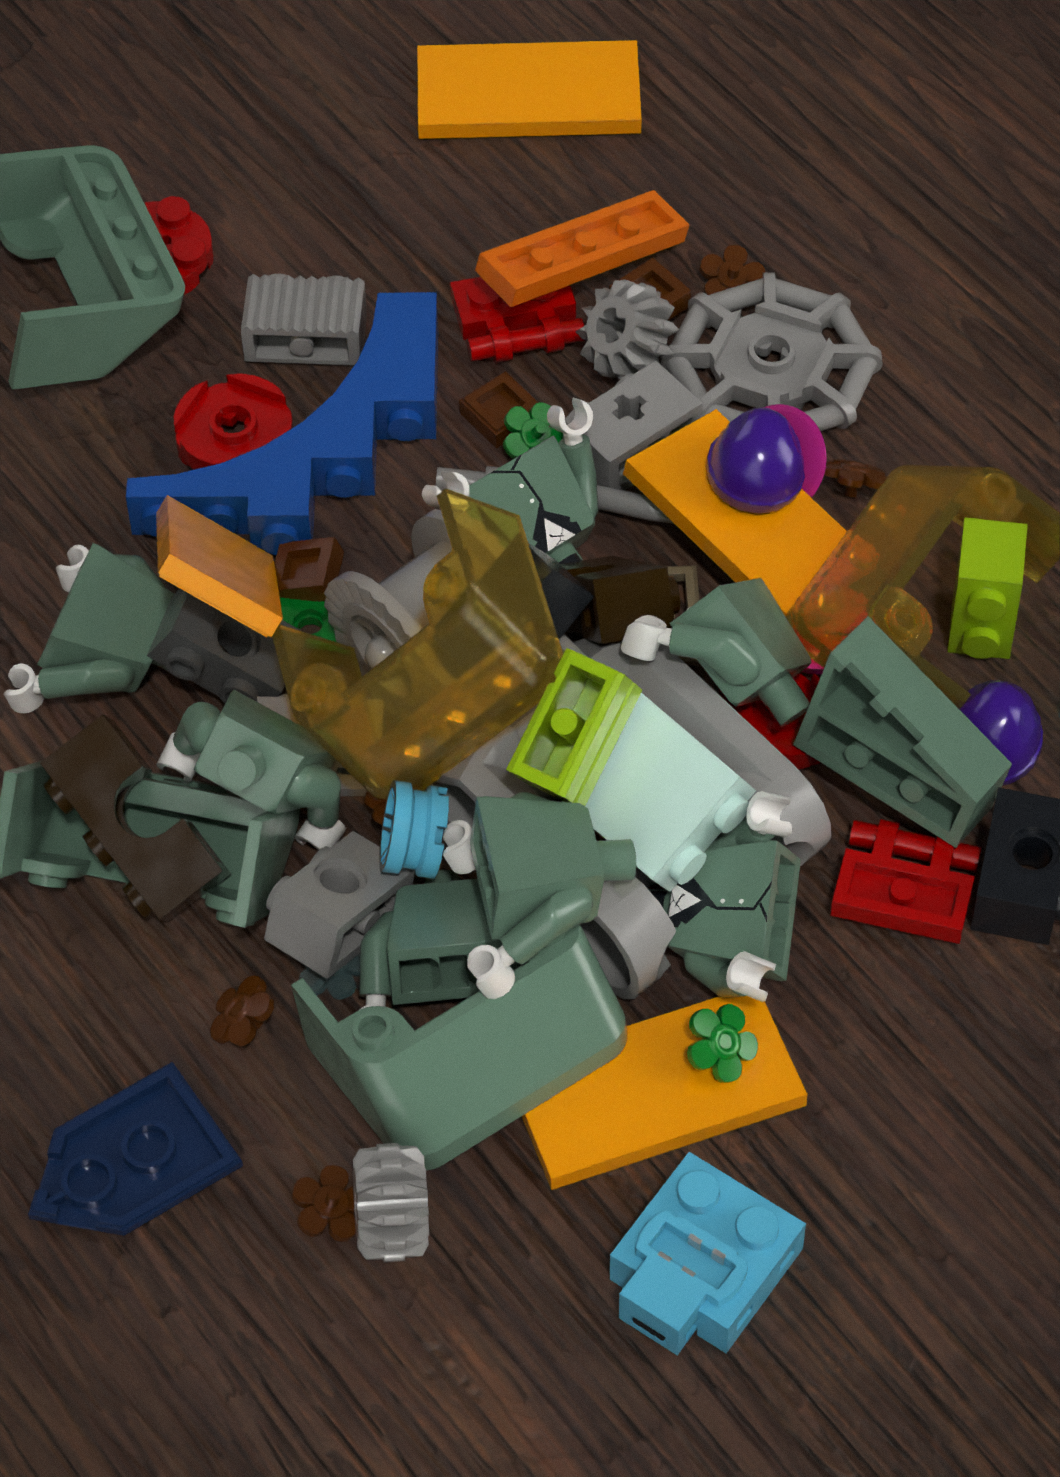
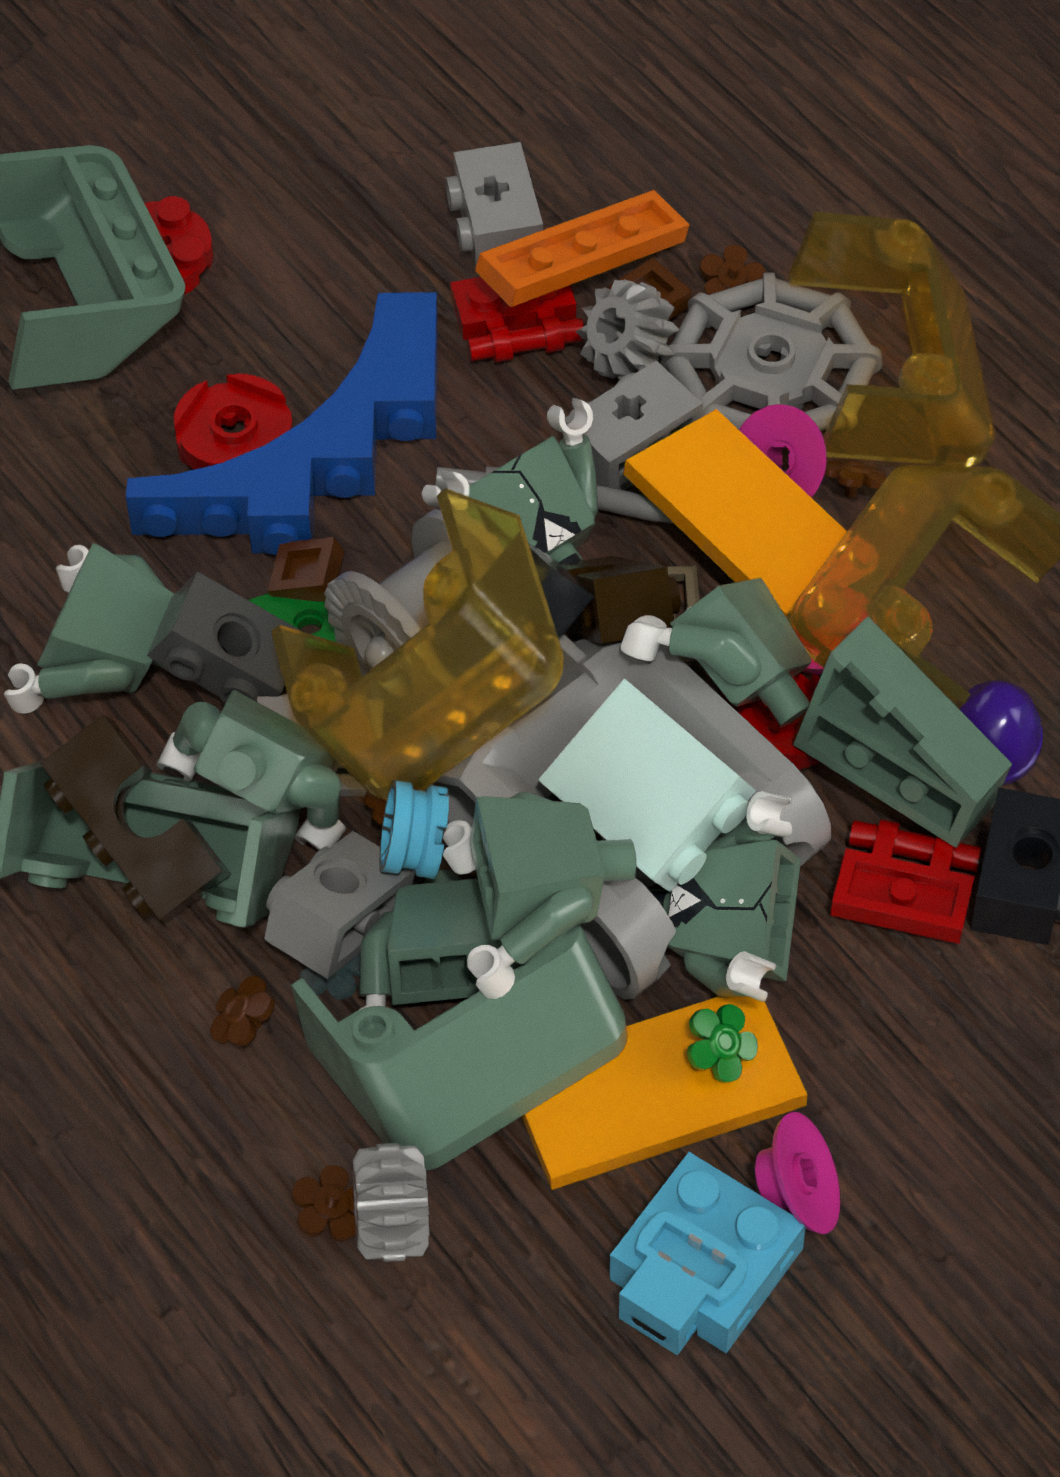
dark blue tile [28,1062,243,1236] -> none
light orange tile [156,495,283,638] -> none
light grey brick [241,274,367,365] -> none
light orange tile [417,40,642,139] -> none
reddish brown tile [459,371,539,449] -> none
green plant [503,402,563,459] -> none
lime brick [506,648,642,806] -> none
dark purple hat [706,408,805,514] -> none
lime brick [947,517,1028,659] -> none
none -> light grey brick [445,142,543,274]
none -> dark pink piece [755,1112,840,1234]
none -> clear yellow windscreen [789,212,995,467]

